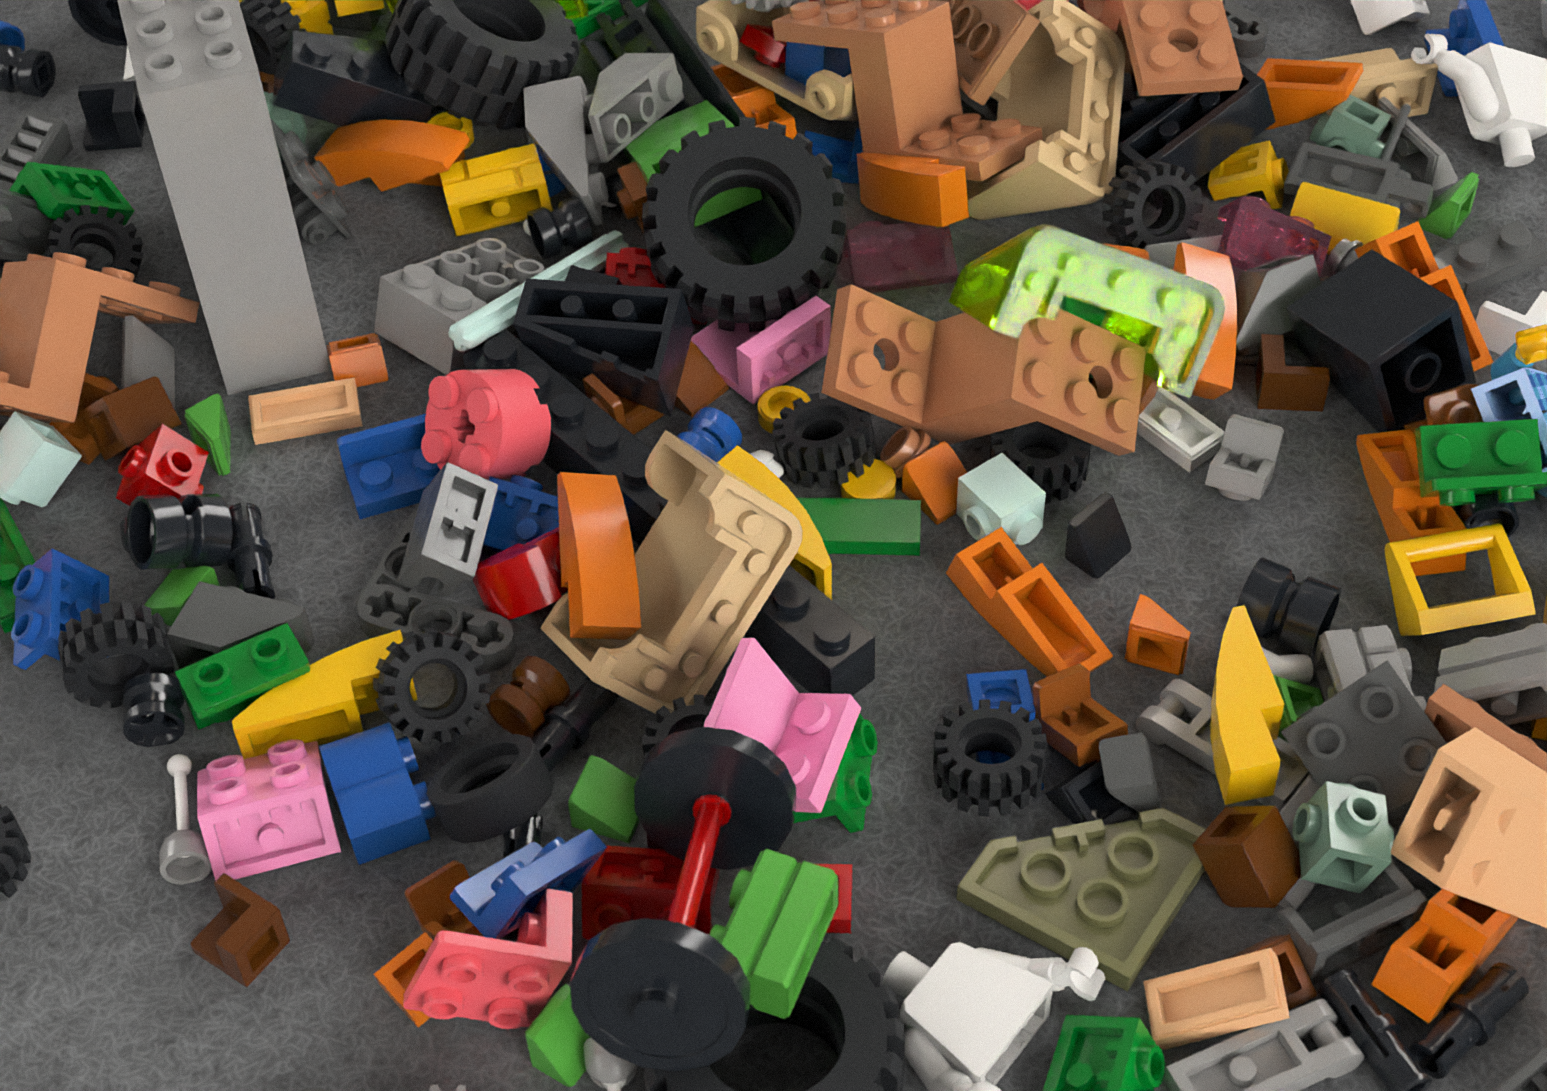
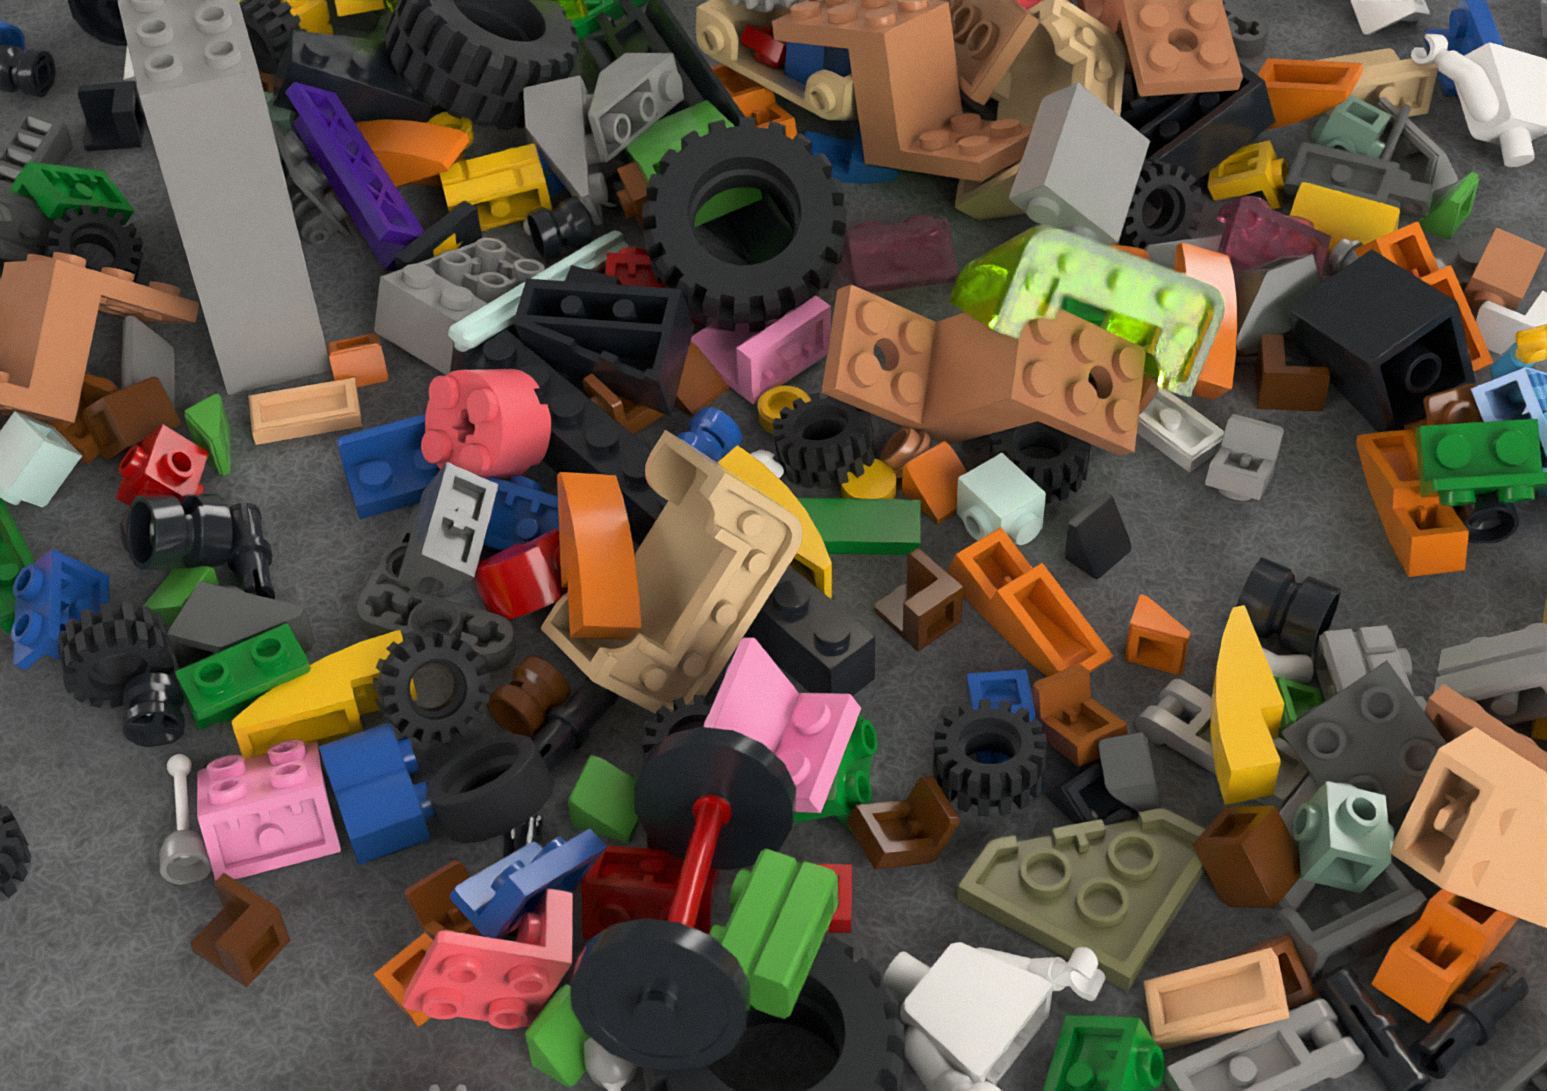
orange slope [857,152,969,227] -> none
yellow tile [1384,523,1536,636] -> none
none -> dark purple fence [285,82,424,272]
none -> black tile [394,201,482,270]
none -> reddish brown bracket [846,776,960,870]
none -> reddish brown panel [874,548,963,652]
none -> light grey brick [1008,82,1150,256]
none -> nougat brick [1463,227,1546,314]

